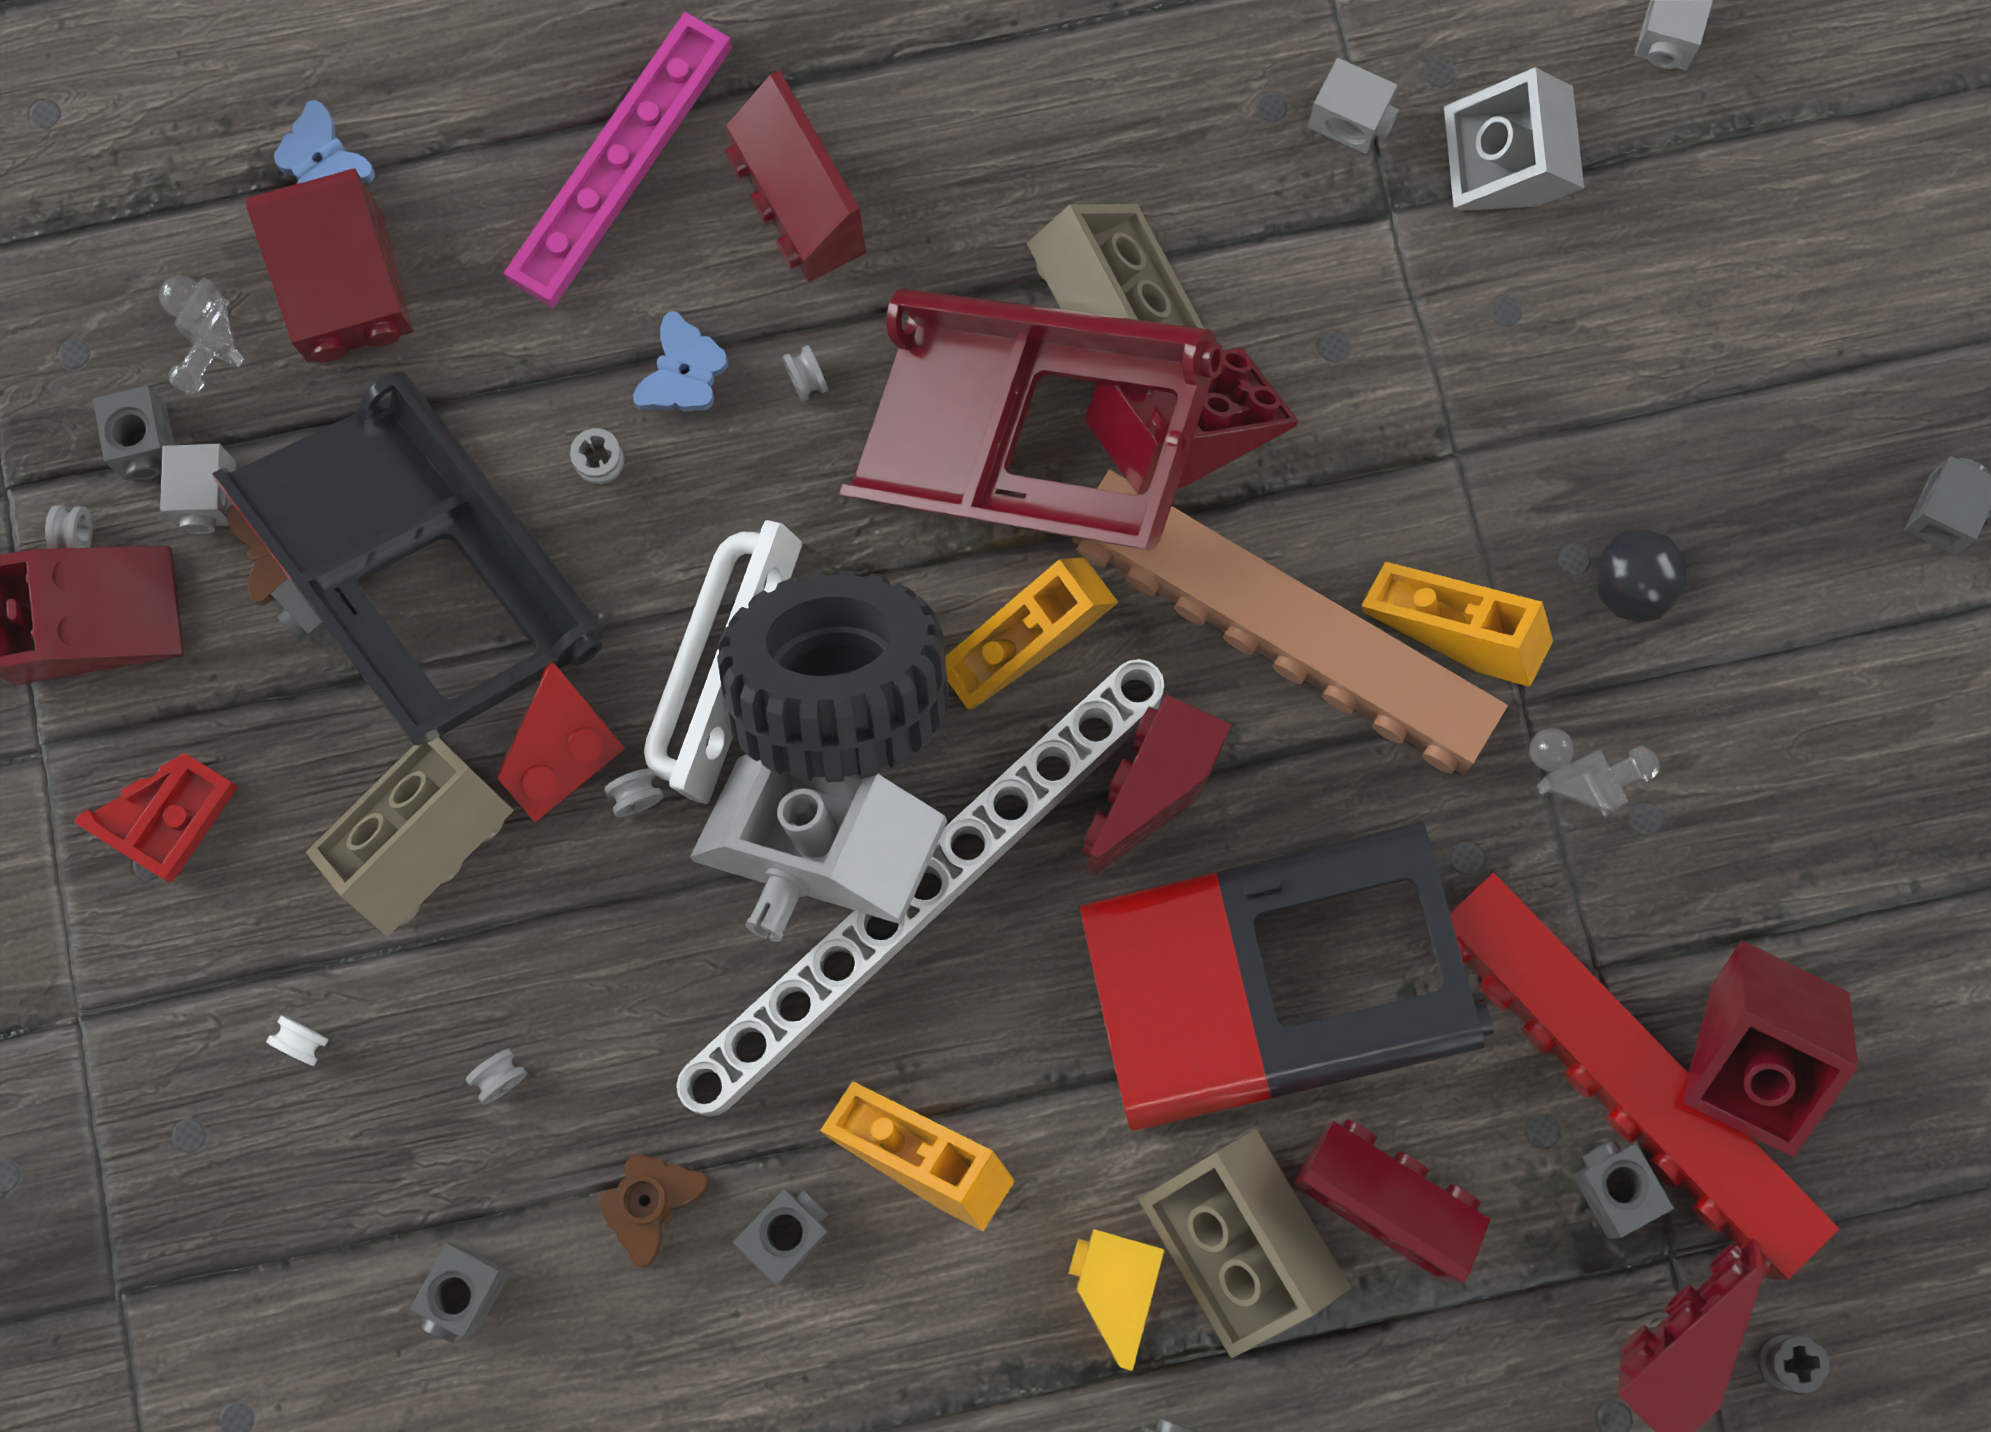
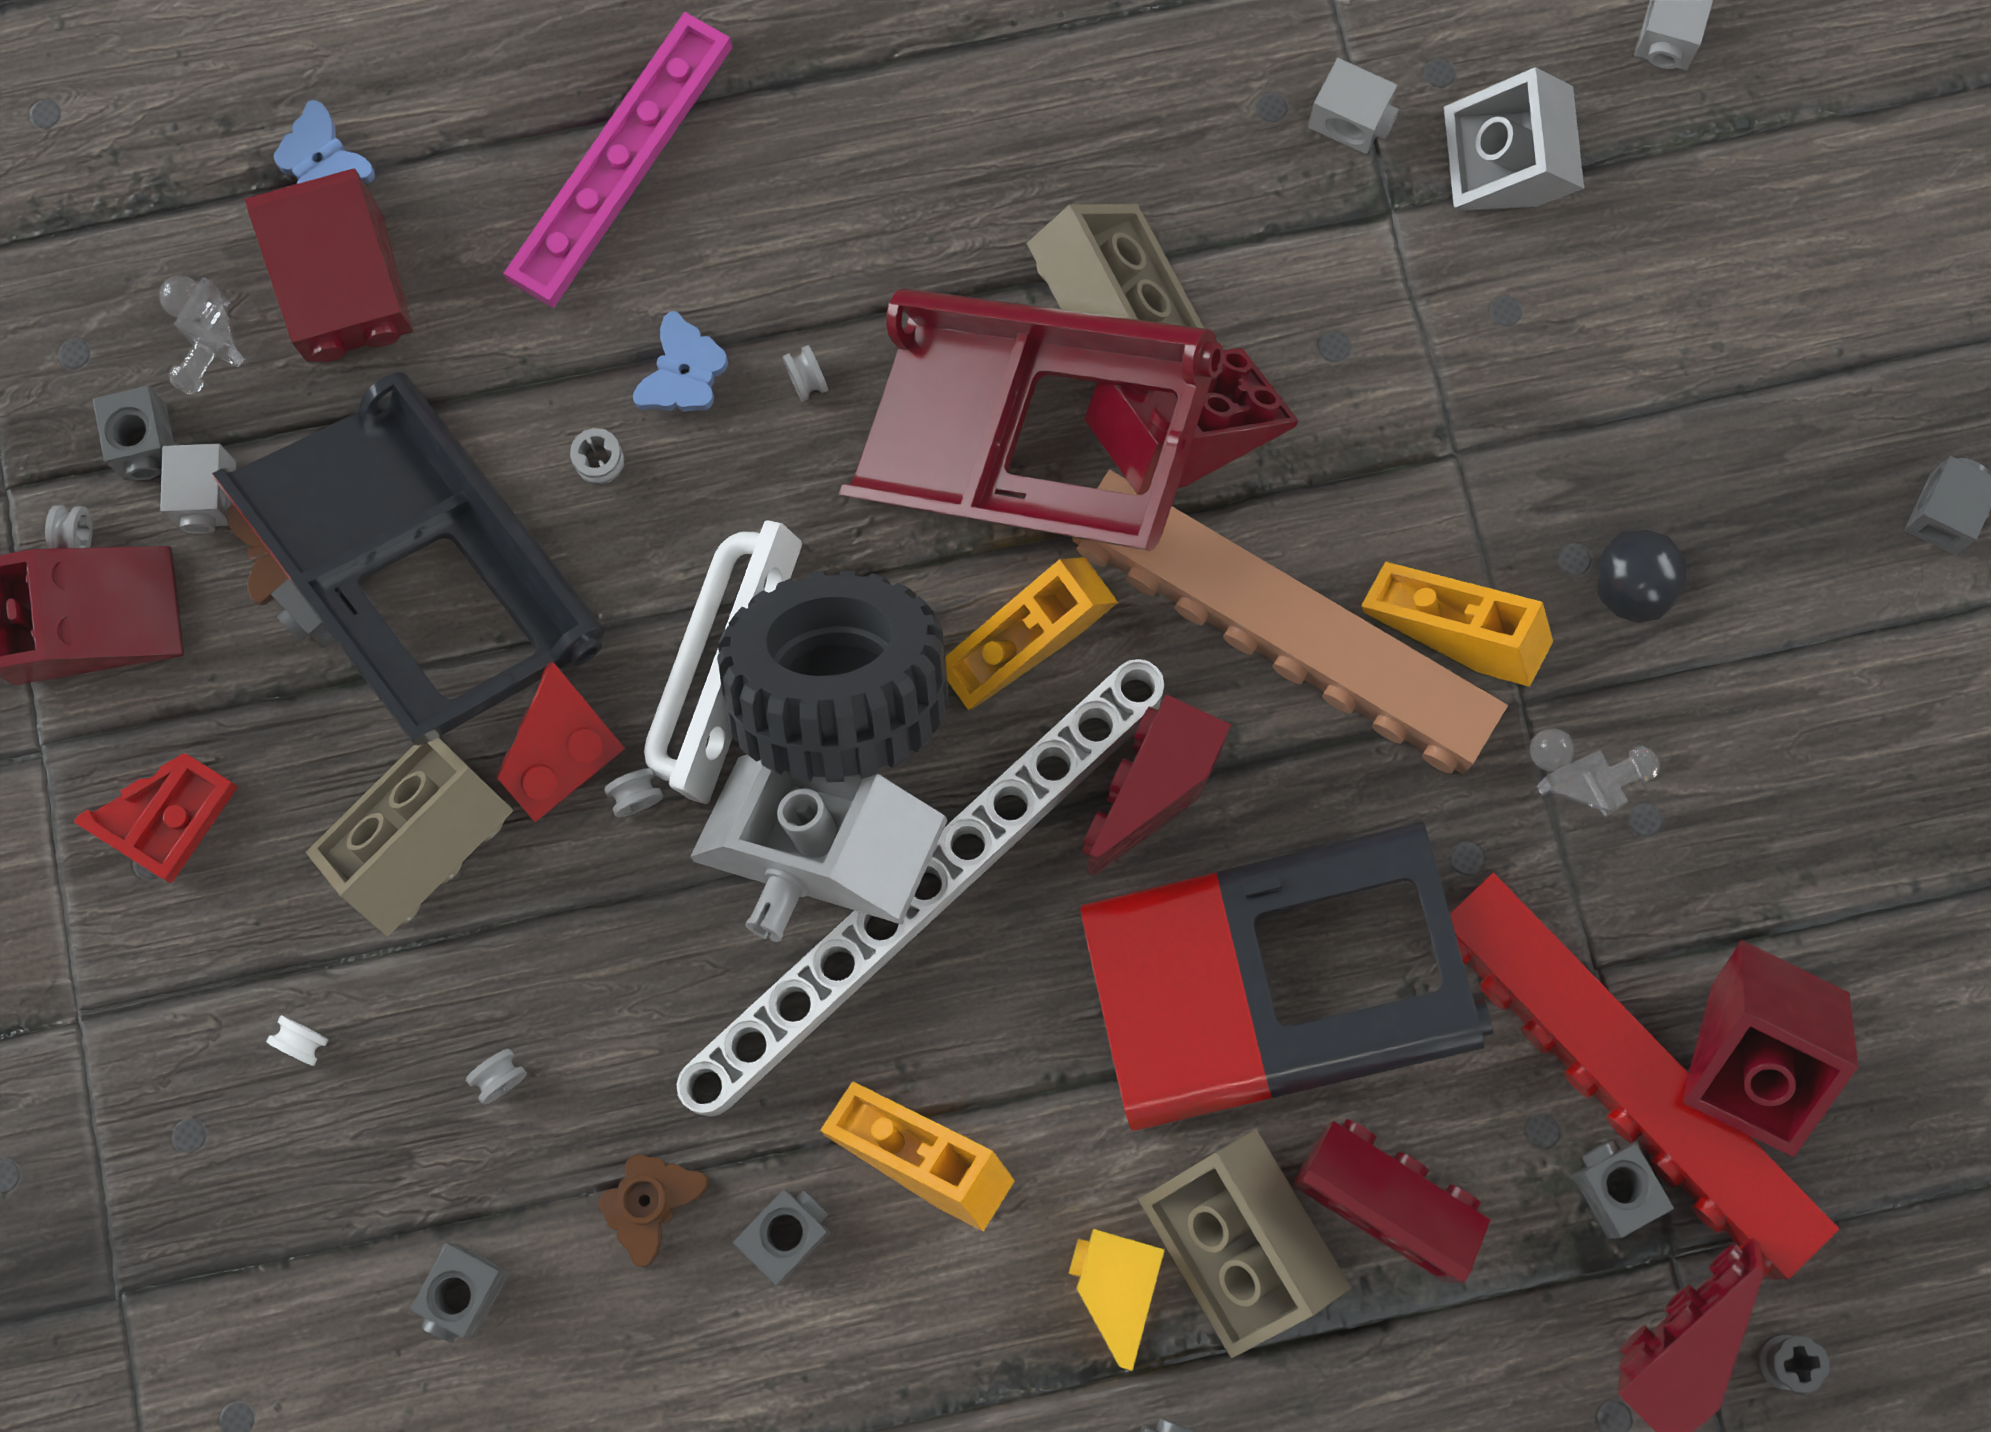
dark red slope [724,70,866,283] -> none

